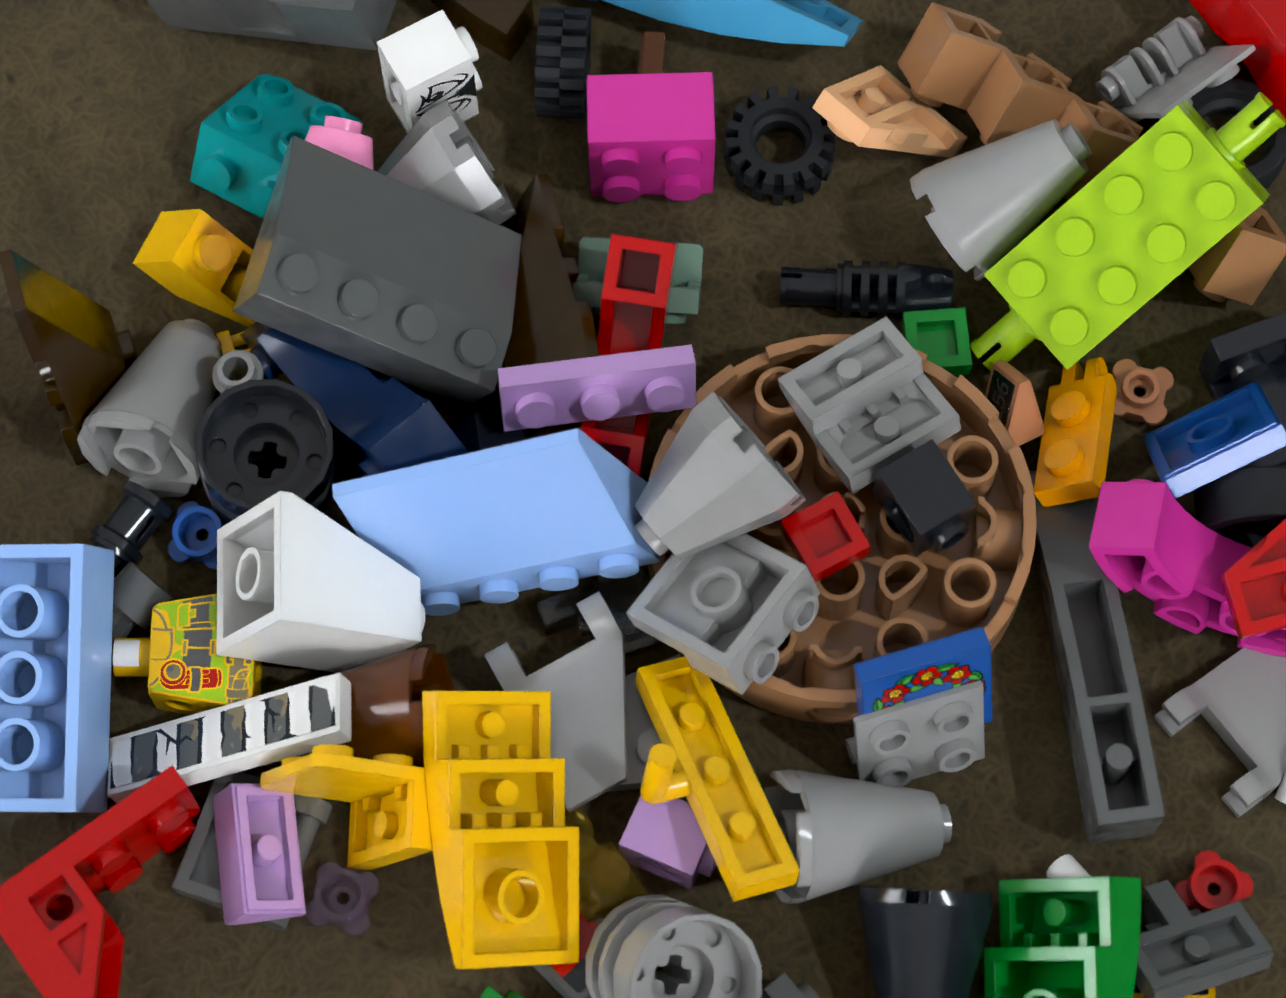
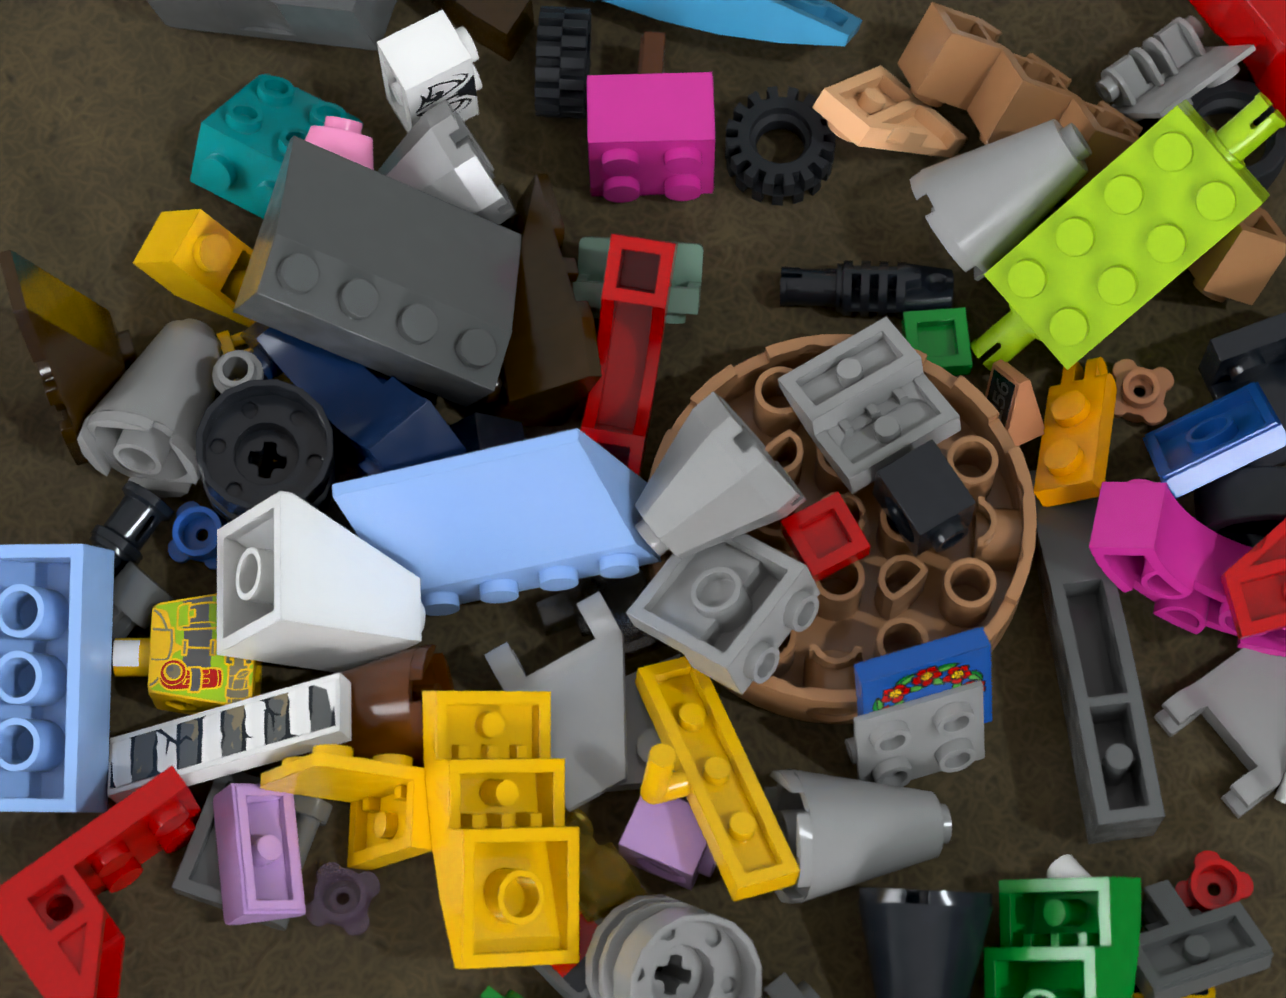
lavender plate [498,344,696,432] -> none

